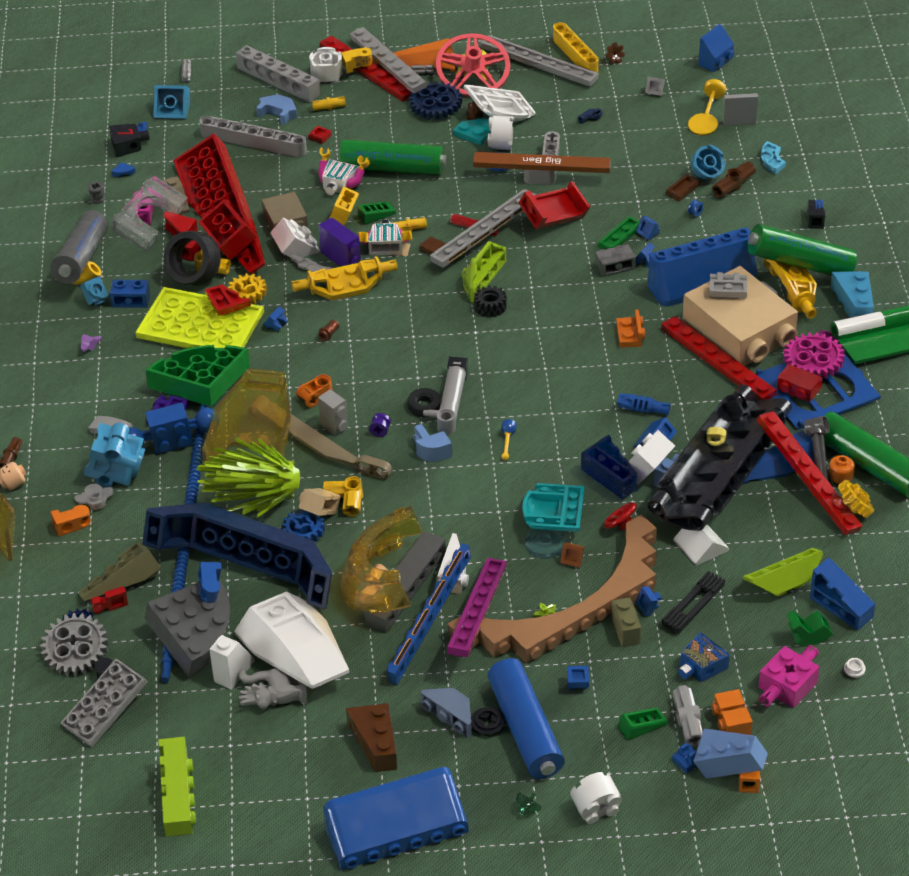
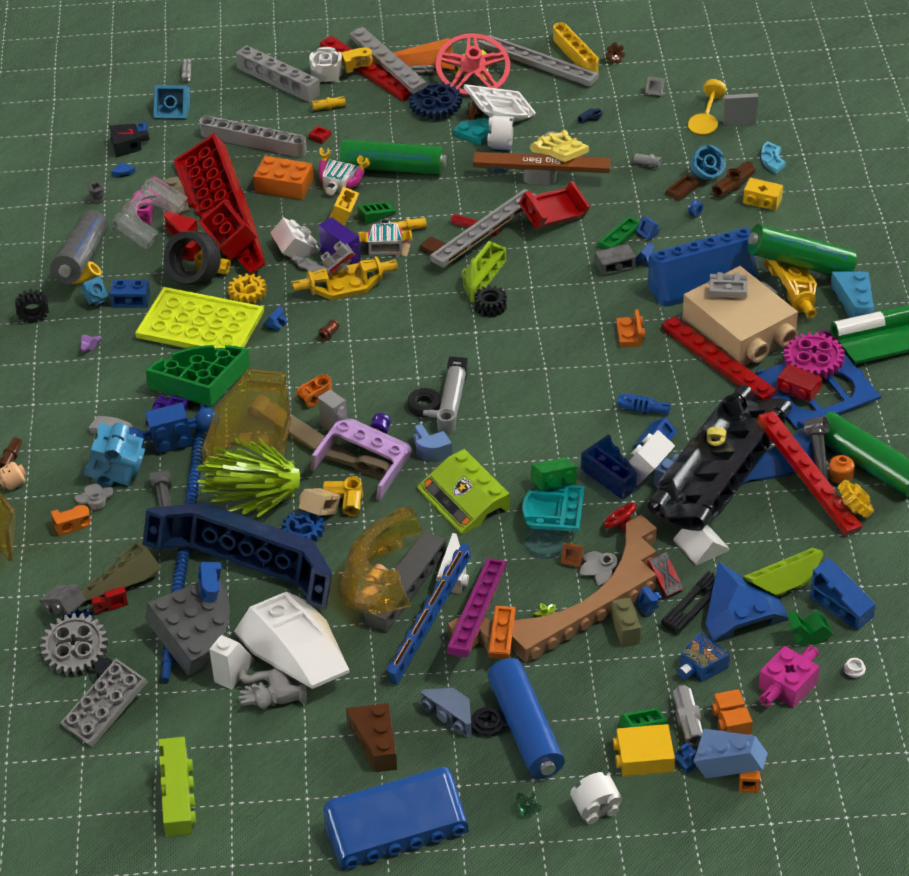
red wing [205,284,251,316] -> none
medium blue piece [256,94,297,124] -> none
dark tan brick [262,192,308,230] -> none
hinge [501,419,517,460] -> none
blue tile [567,666,589,690] -> none
blue slope [699,24,734,72] -> none
black leg [807,200,825,229] -> none
none -> black tyre [15,289,49,324]
none -> flat silver brick [40,584,86,615]
none -> dark grey axle [150,469,172,507]
none -> orange brick [253,156,314,200]
none -> lavender windscreen [310,419,411,501]
none -> light grey hips [320,241,355,275]
none -> lime piece [417,449,510,535]
none -> orange tile [488,606,516,659]
none -> light yellow plate [530,130,589,162]
none -> green brick [531,457,577,491]
none -> light grey plate [580,551,618,586]
none -> yellow brick [613,724,675,777]
none -> light grey pin [634,153,661,168]
none -> tile [646,552,684,598]
none -> blue wedge [705,561,789,642]
none -> yellow brick [743,178,783,211]

